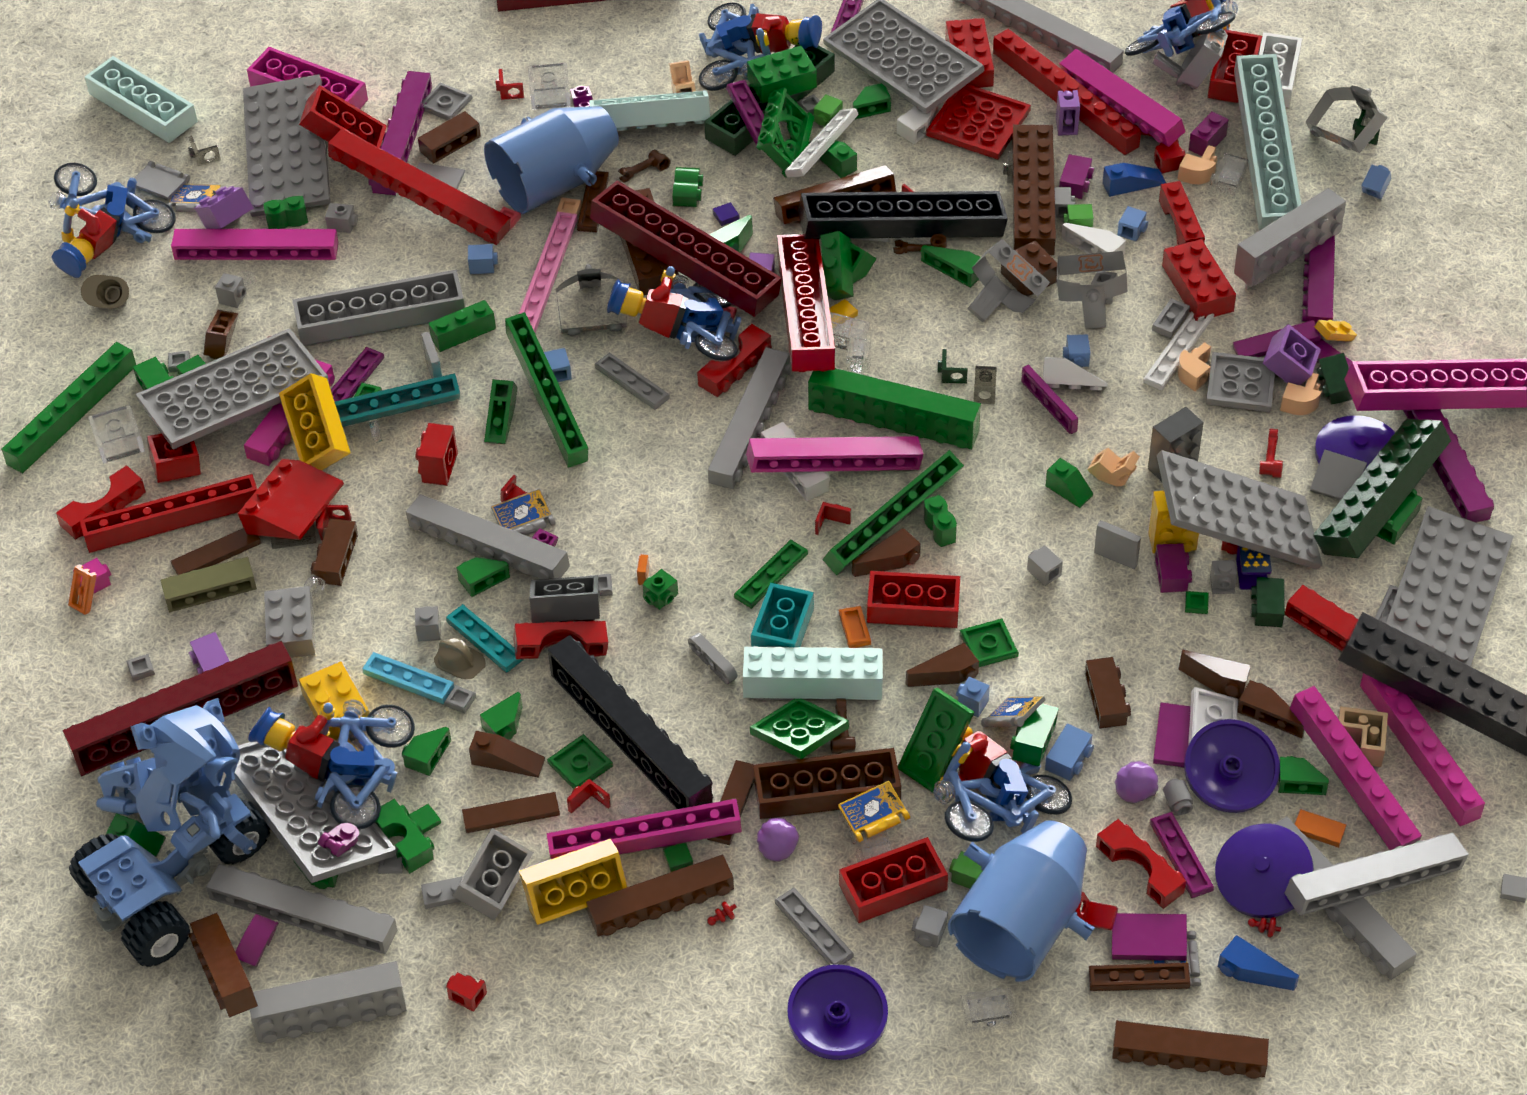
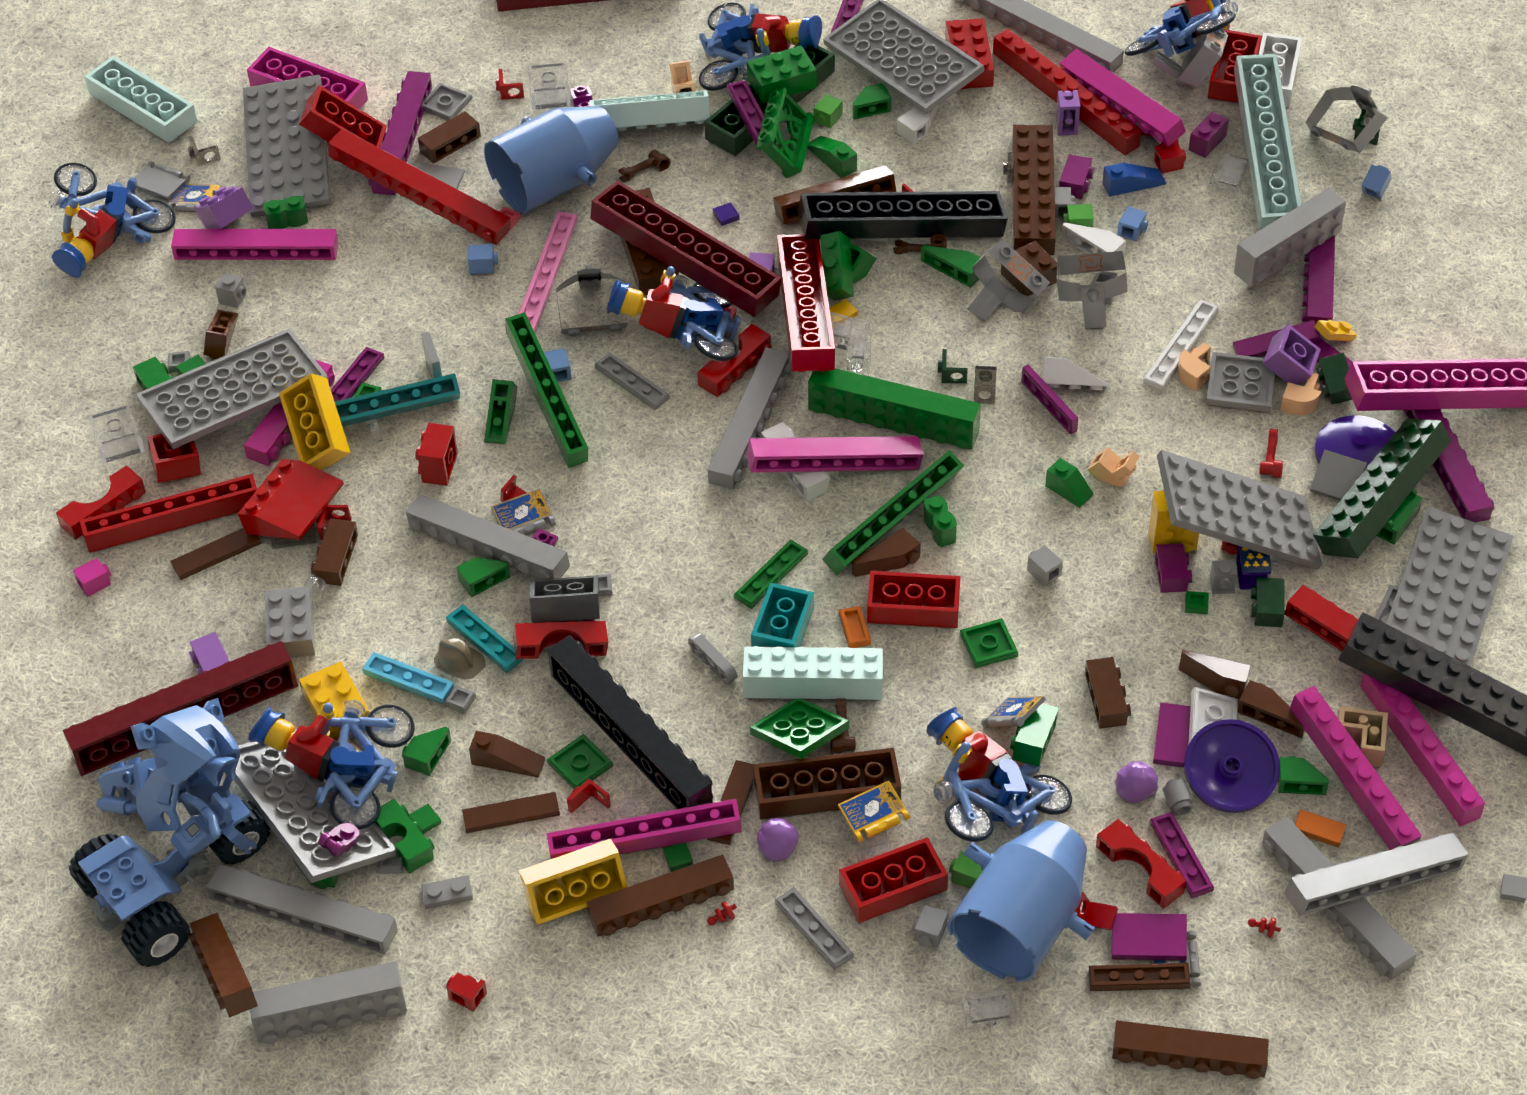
green brick [1,342,136,474] -> none
orange tile [68,565,97,615] -> none
dark tan piece [81,275,129,309] -> none
green slope [106,813,166,857] -> none
light grey tile [126,654,155,682] -> none
olive brick [160,557,257,613] -> none
magenta slope [235,914,279,967] -> none
light grey brick [292,269,465,346] -> none
light grey brick [325,203,358,233] -> none
light grey brick [415,606,441,642] -> none
green brick [428,300,496,352] -> none
light grey brick [452,828,534,920] -> none
green slope [480,692,523,740] -> none
light nougat plate [556,197,581,216] -> none
reddish brown tile [577,171,609,233] -> none
orange tile [637,554,649,585] -> none
green brick [642,569,678,610] -> none
green brick [672,167,704,207] -> none
slope [709,215,753,252] -> none
white tile [785,108,859,178] -> none
dark purple dish [787,965,888,1060] -> none
light grey tile [797,94,820,115] -> none
red bracket [815,502,851,535] -> none
green tile [898,688,975,793] -> none
reddish brown slope [905,643,979,687] -> none
red plate [926,84,1031,160] -> none
medium blue brick [956,677,990,717] -> none
medium blue brick [1045,723,1094,781] -> none
medium blue brick [1063,334,1090,367] -> none
light grey tile [1094,520,1141,569] -> none
dark grey brick [1148,407,1204,482] -> none
light grey plate [1152,298,1190,338] -> none
red arch [1159,181,1205,245] -> none
red brick [1162,239,1236,321] -> none
light nougat brick [1178,145,1217,184] -> none
dark purple dish [1215,823,1314,918] -> none
blue slope [1217,935,1299,991] -> none

